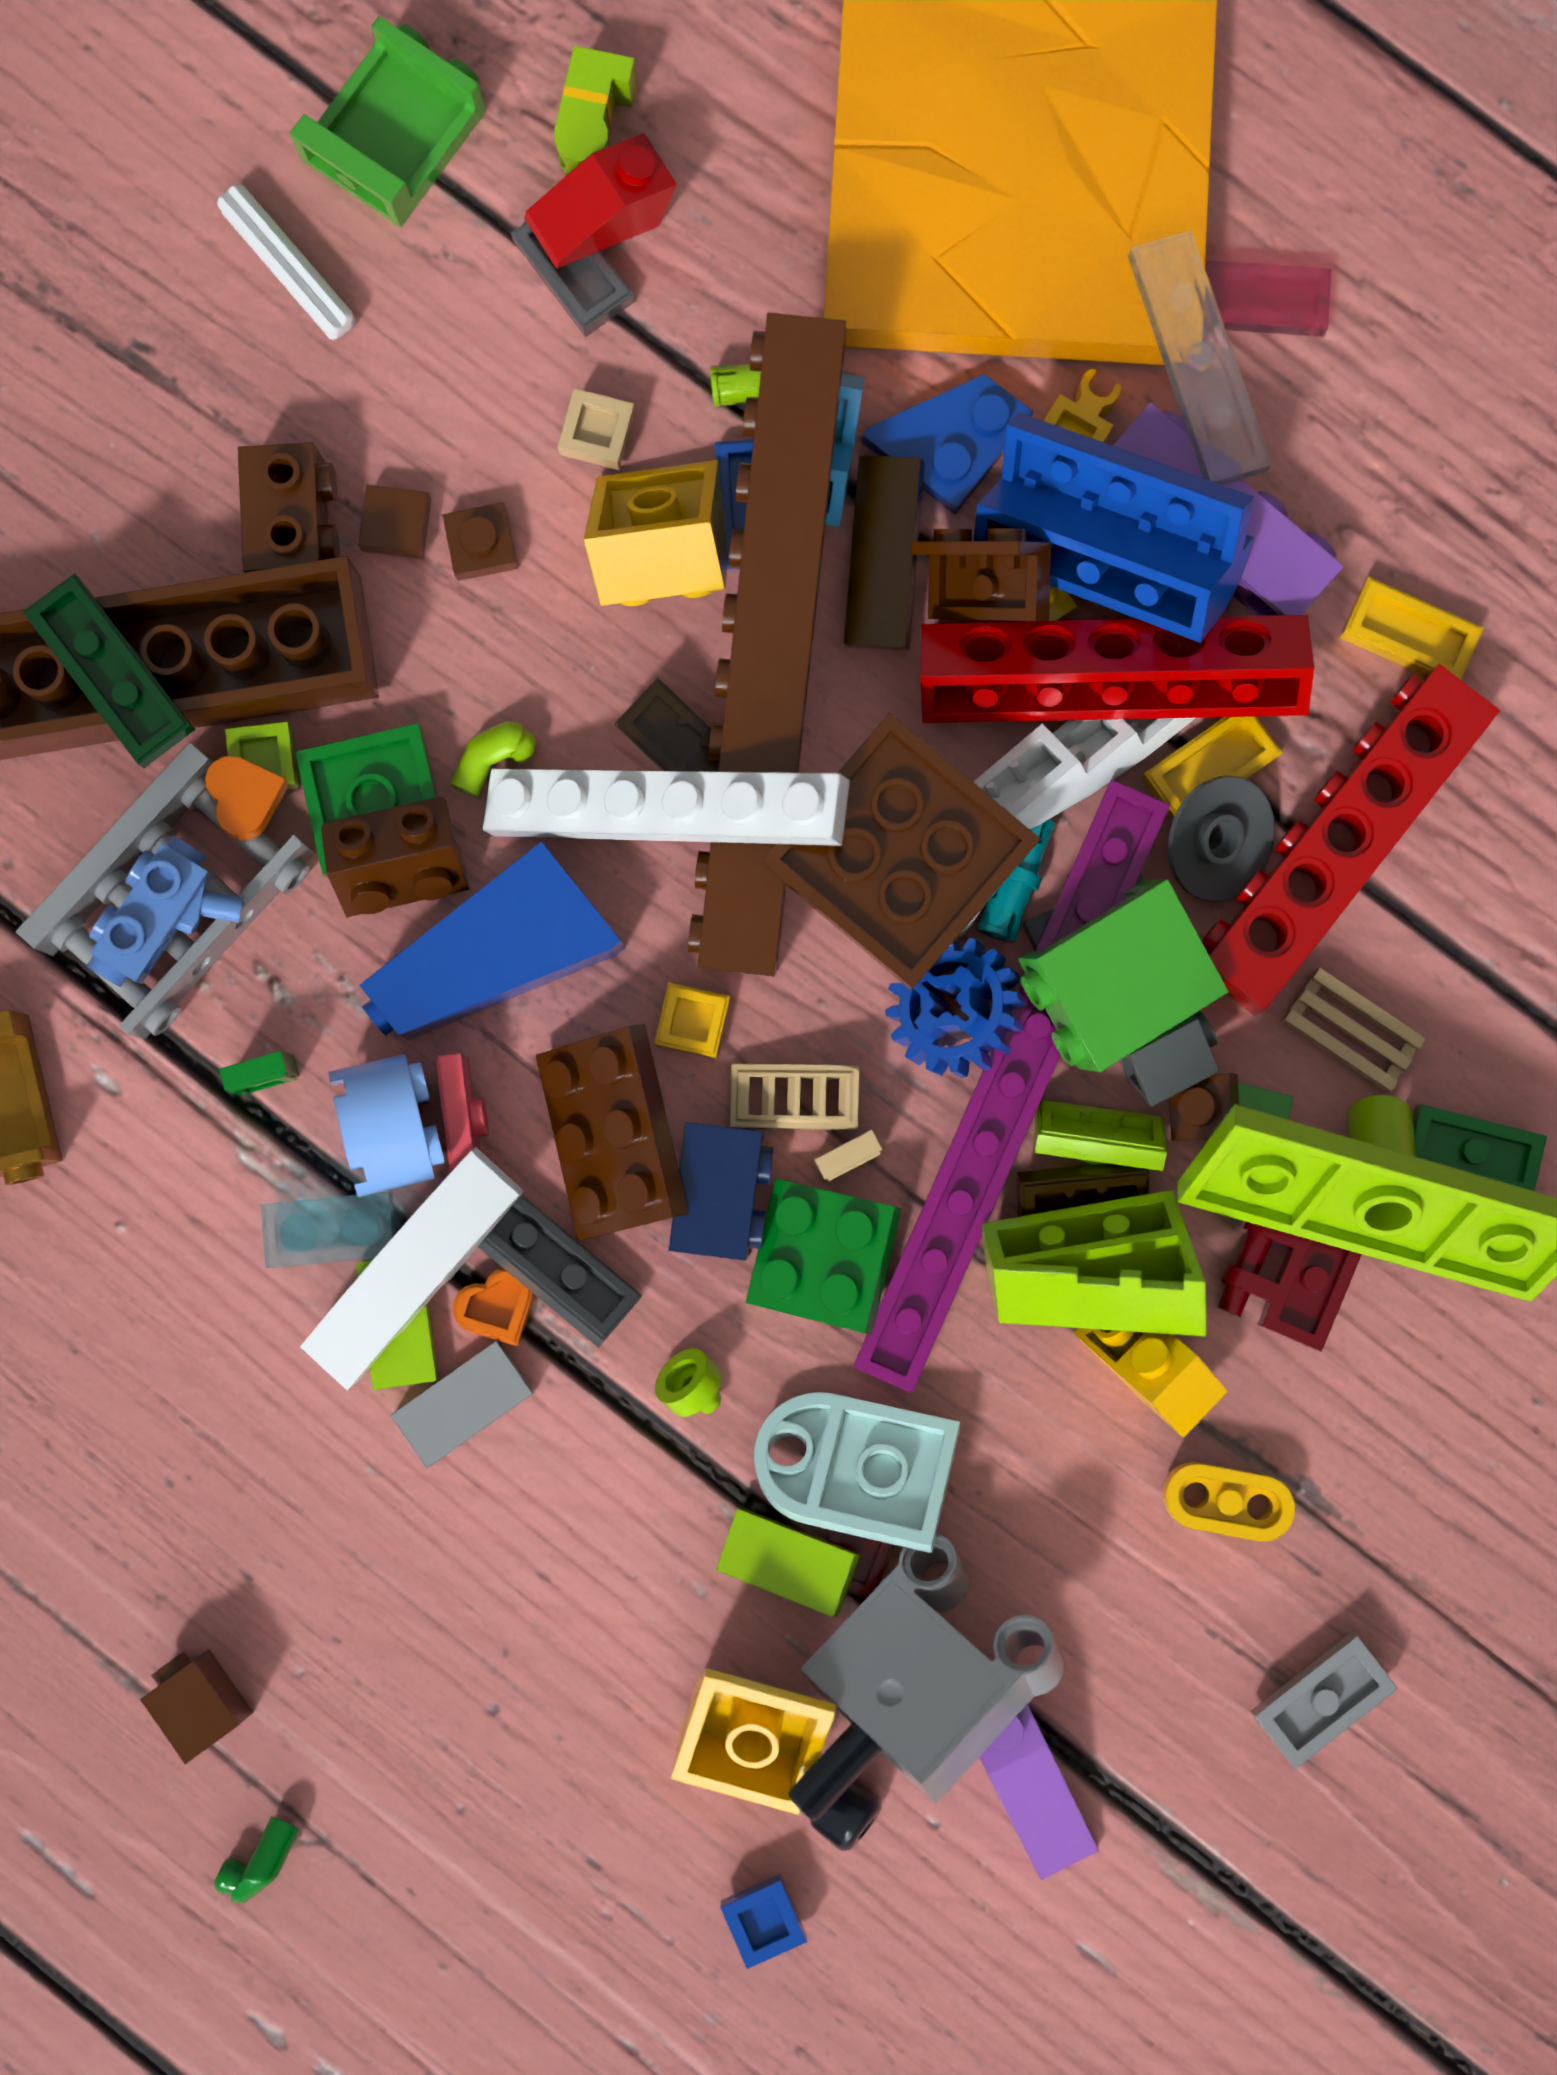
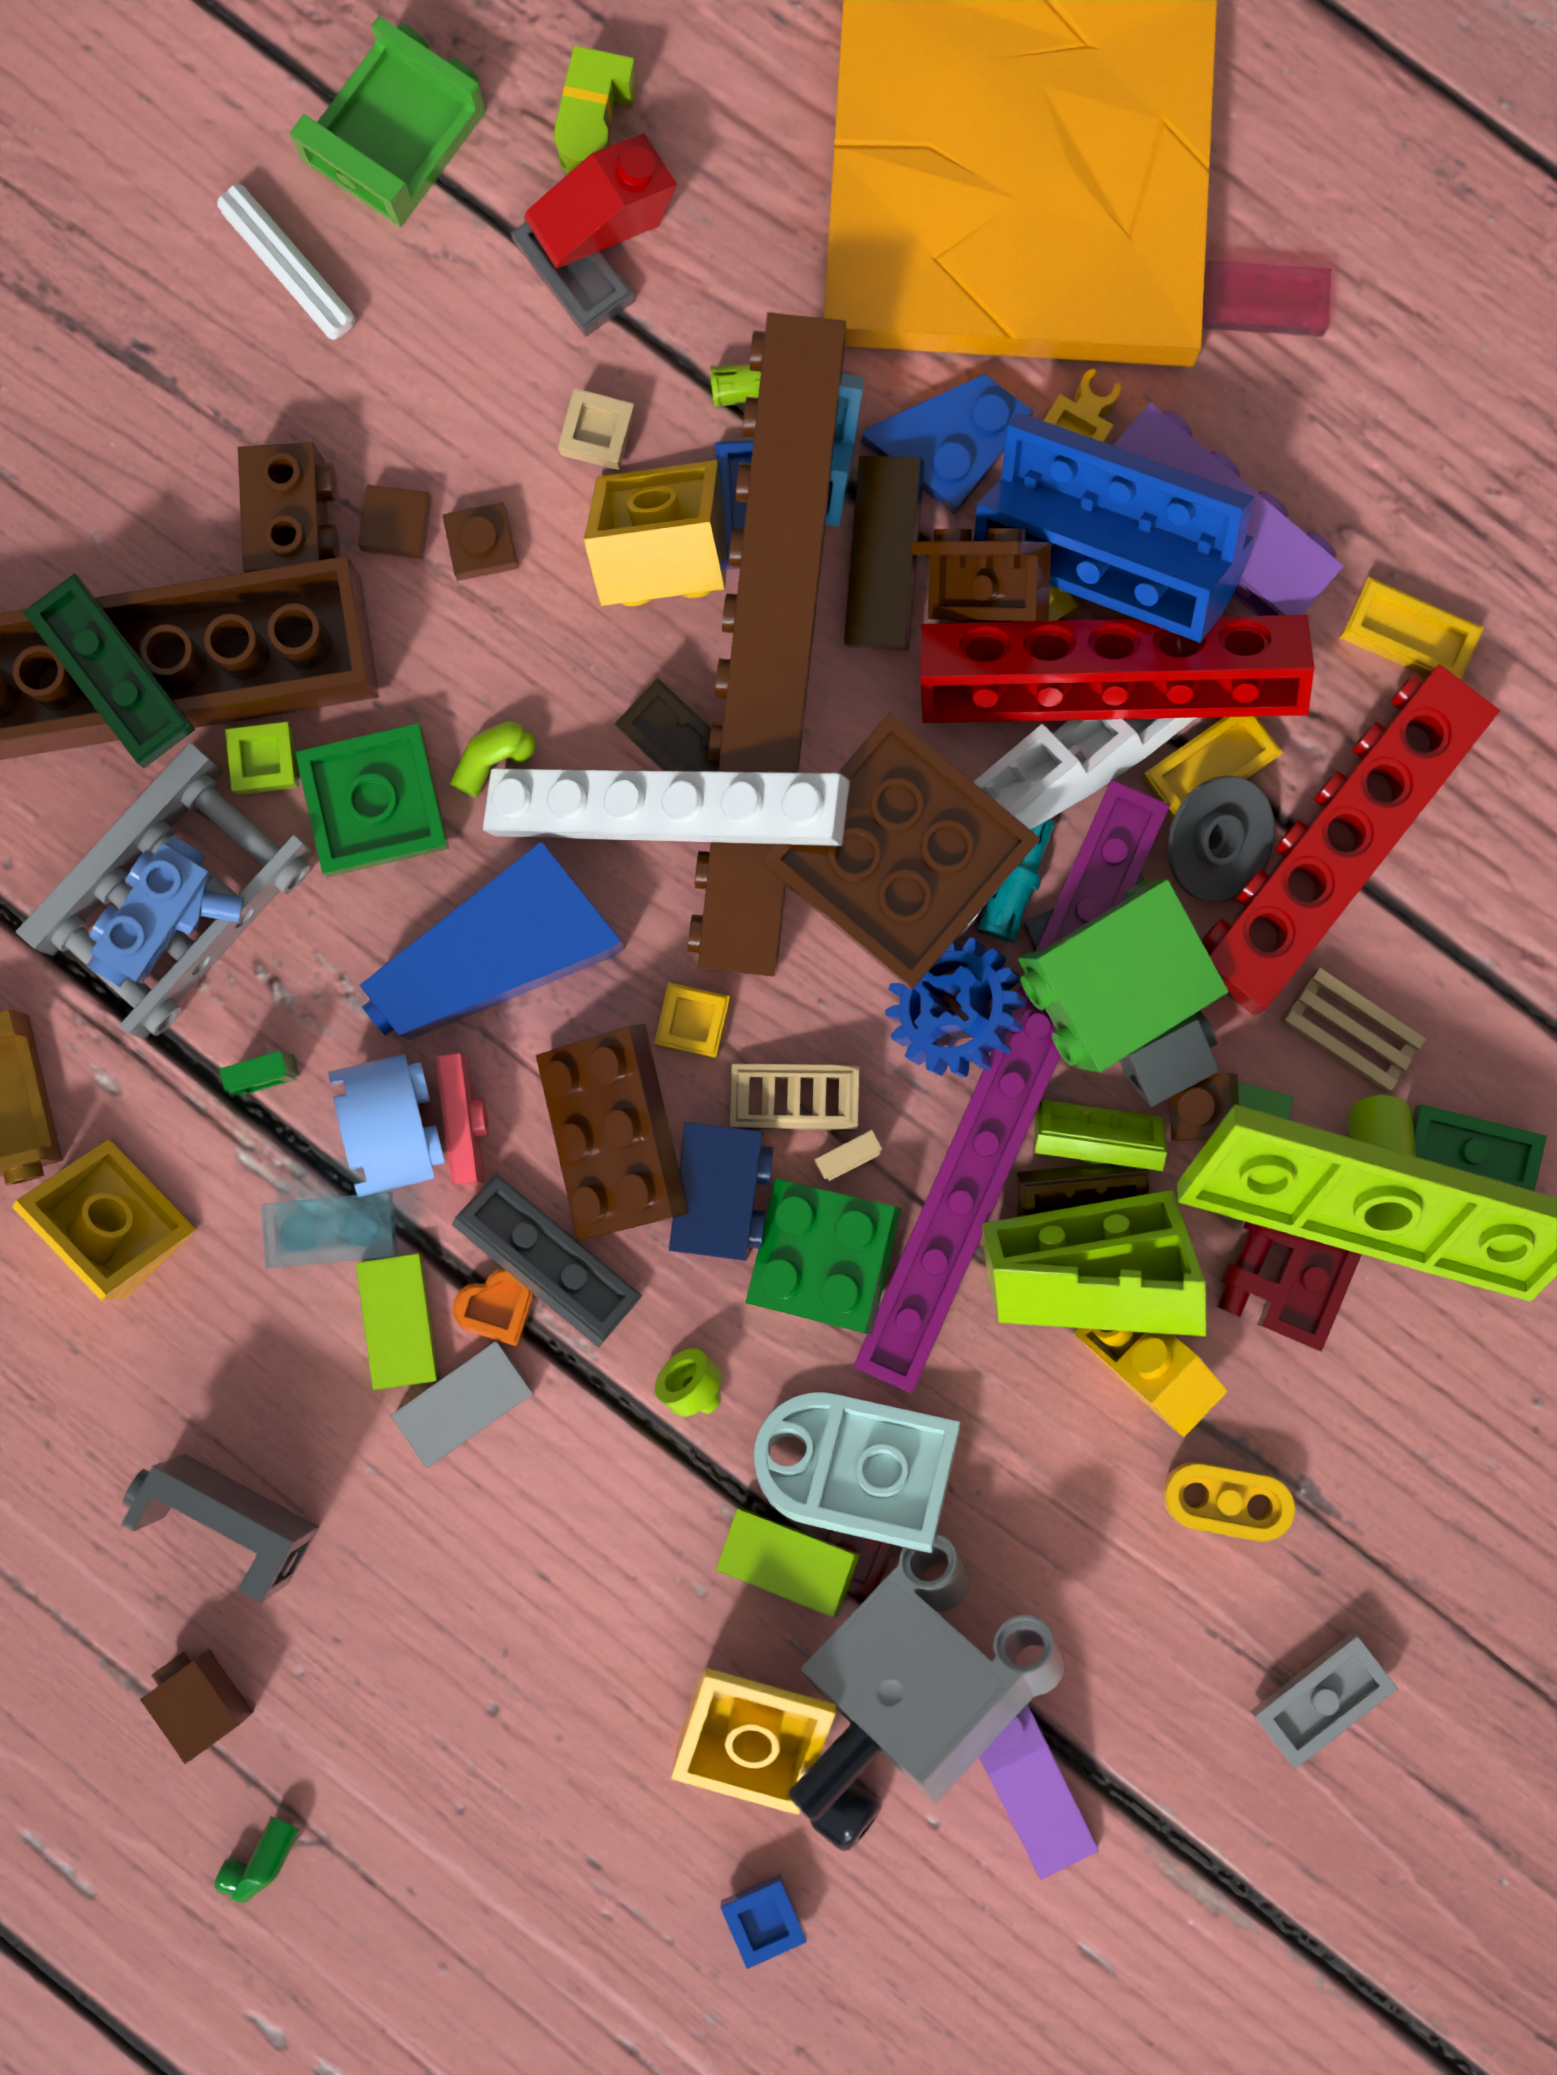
orange tile [205,756,289,841] -> none
white slope [300,1147,524,1391] -> none
reddish brown bracket [321,797,469,918] -> none
clear tile [1128,230,1272,485] -> none
none -> yellow slope [12,1139,196,1301]
none -> dark grey panel [121,1454,319,1603]

